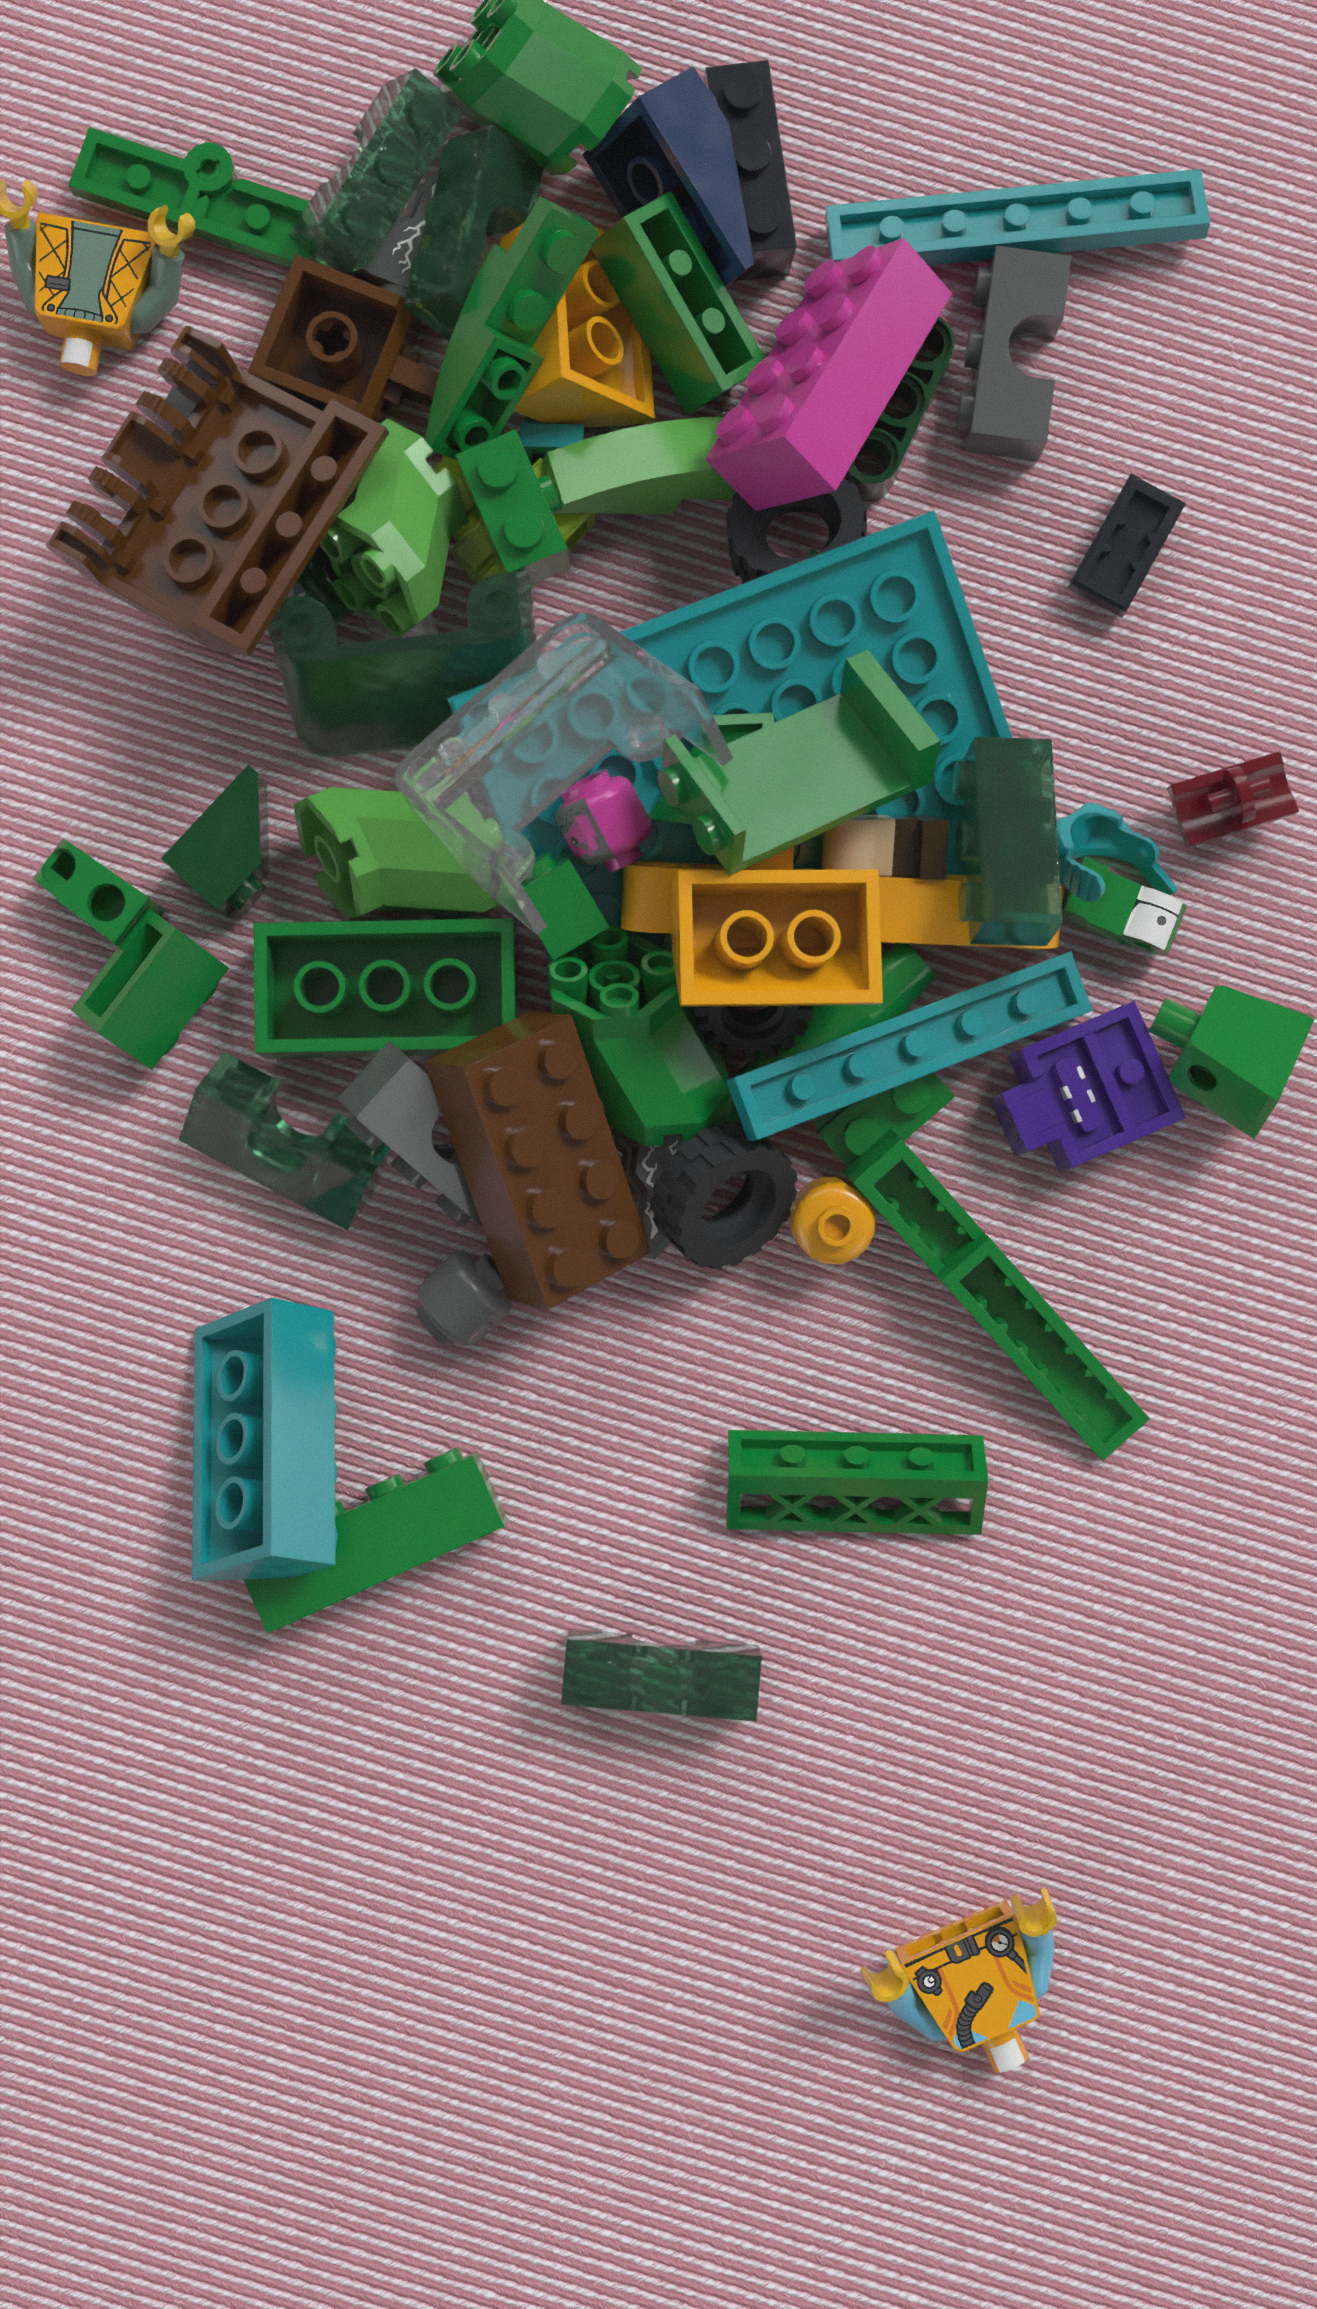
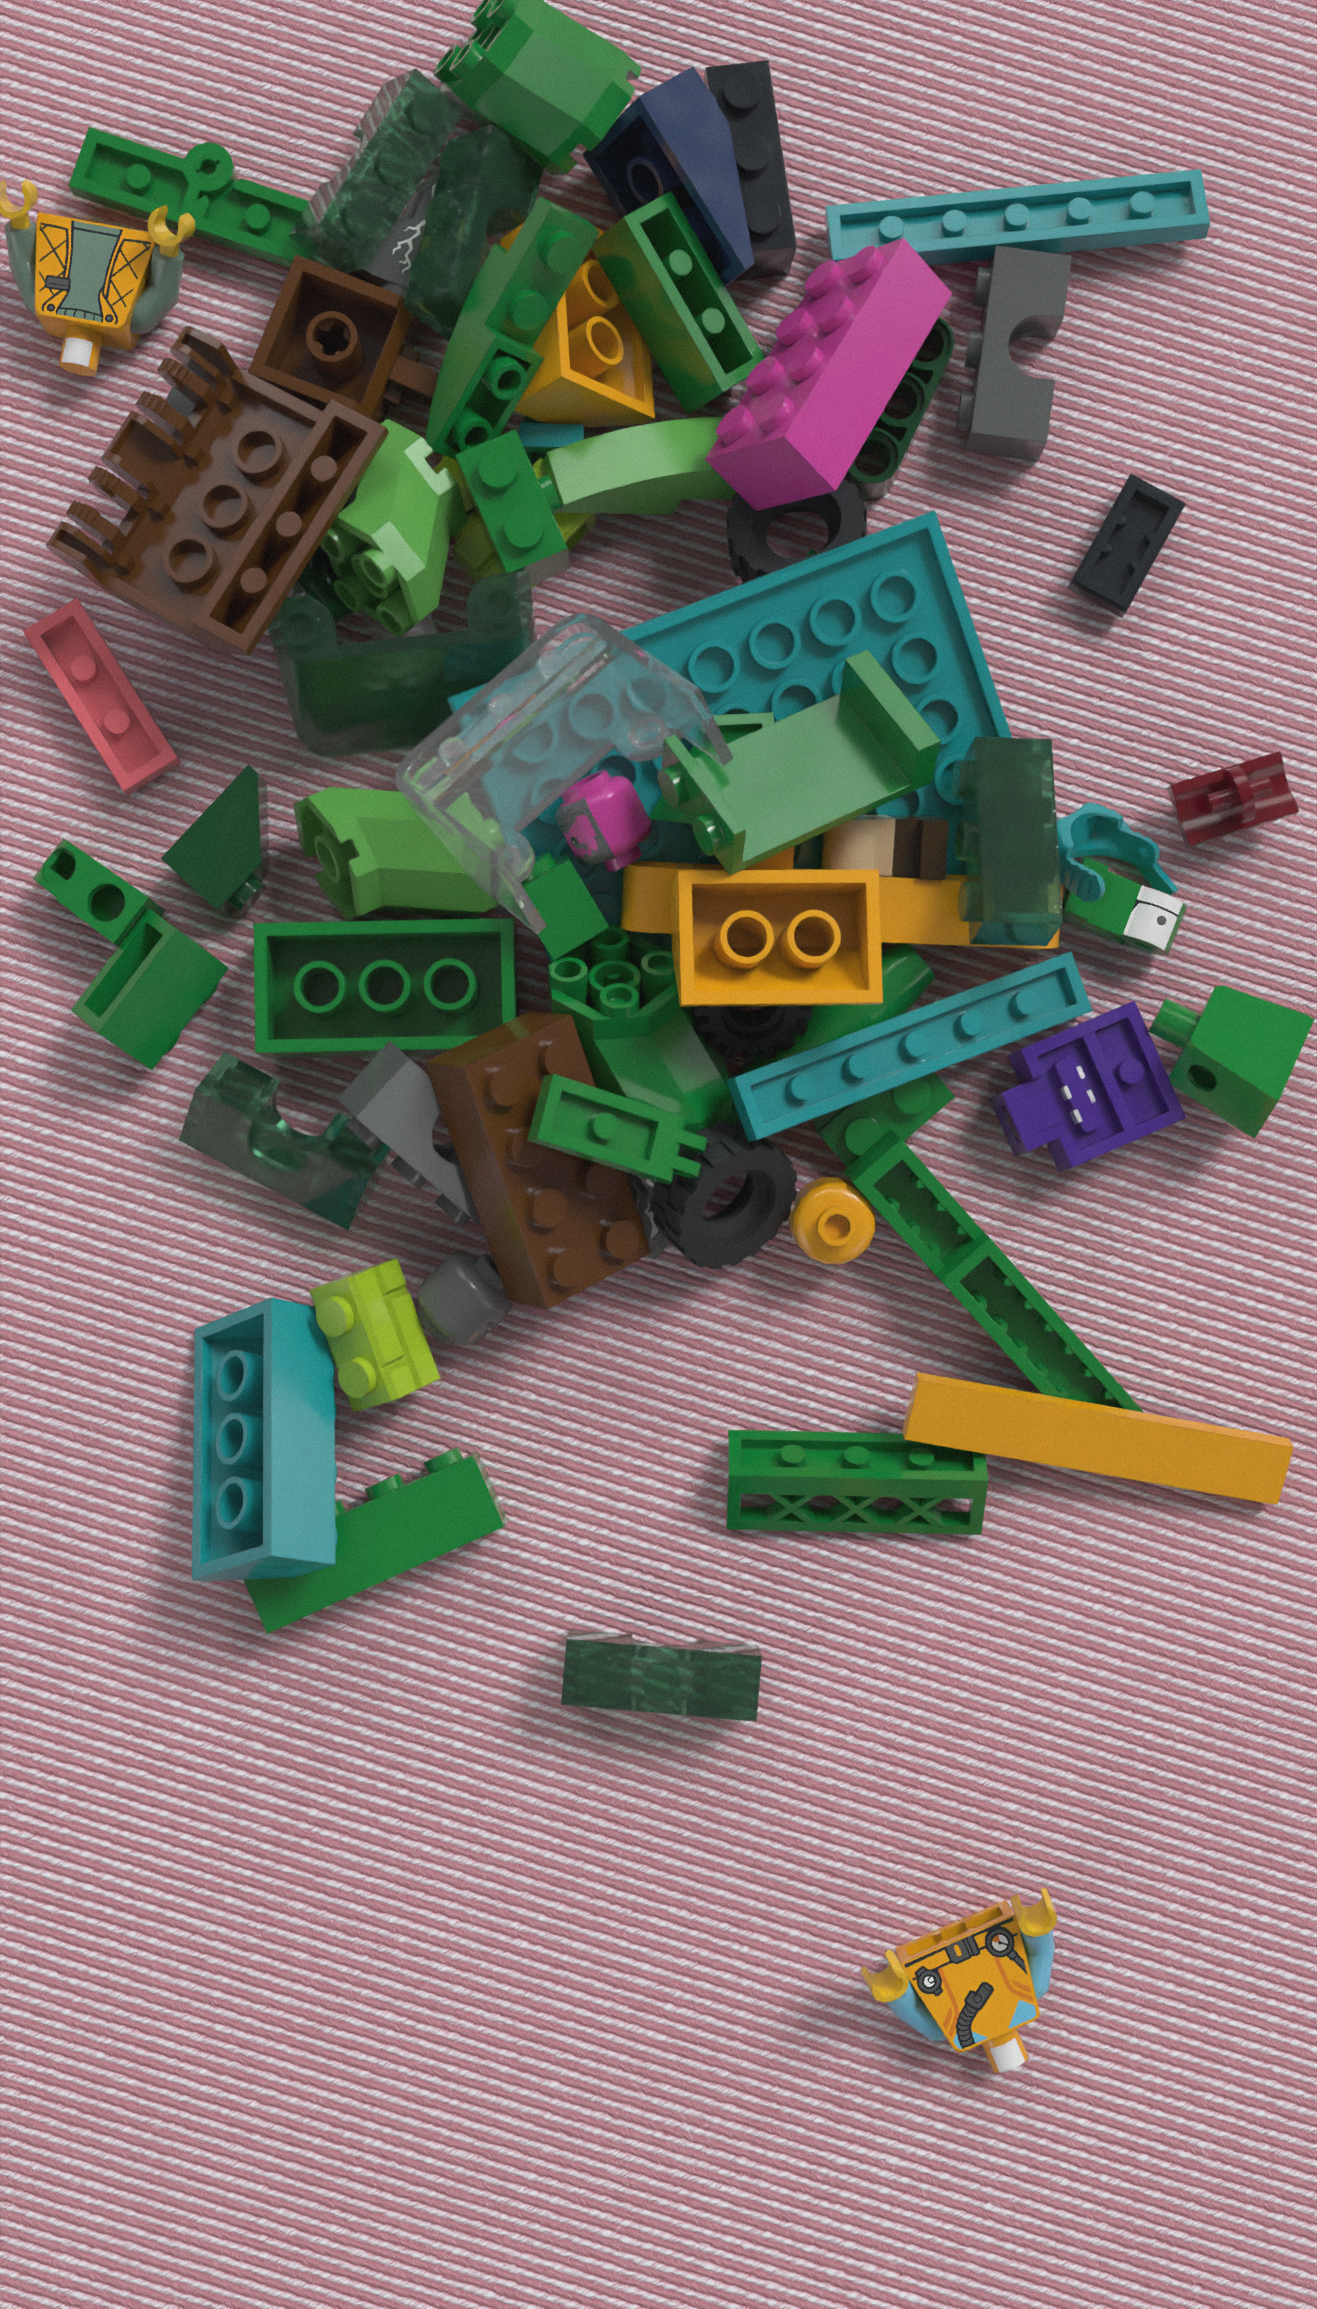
none -> coral plate [23,598,181,796]
none -> lime brick [309,1258,441,1412]
none -> green hinge [527,1074,708,1184]
none -> light orange tile [902,1372,1294,1505]

